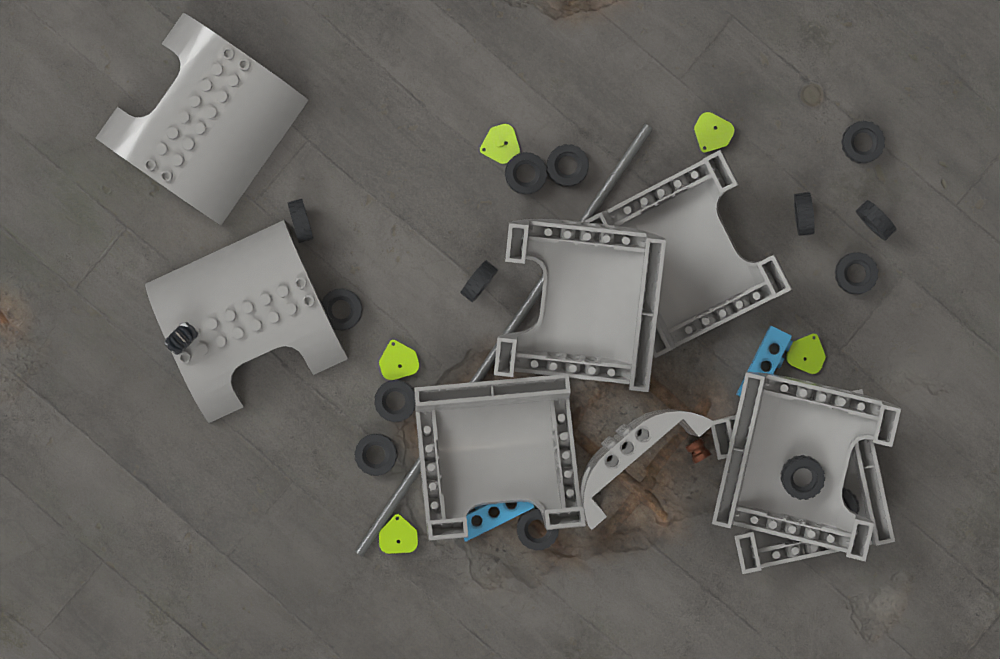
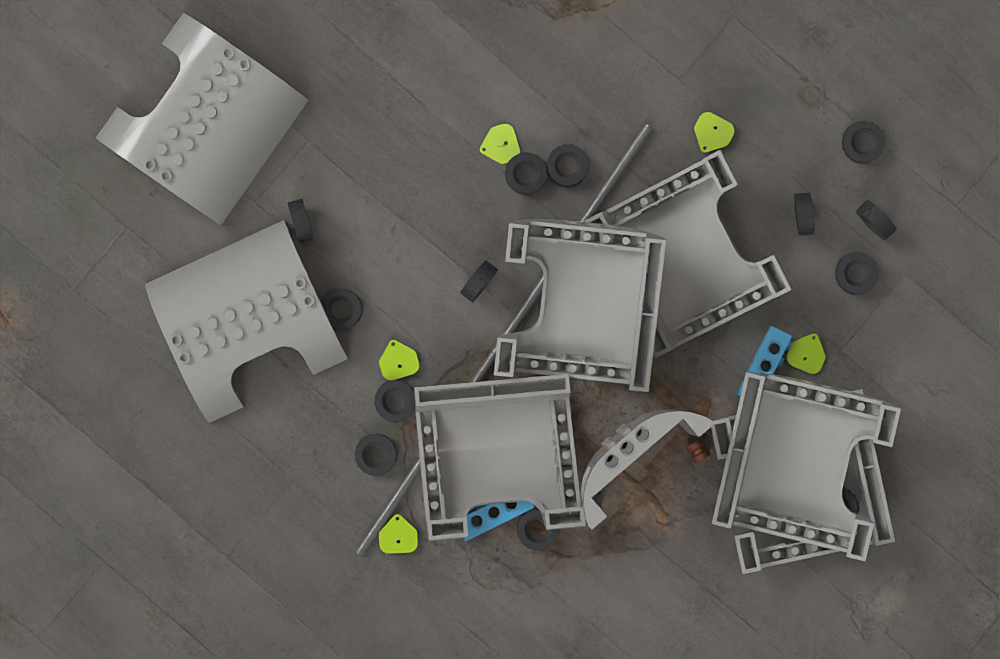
black gear [165,322,198,355] -> none
black tyre [780,455,825,500] -> none

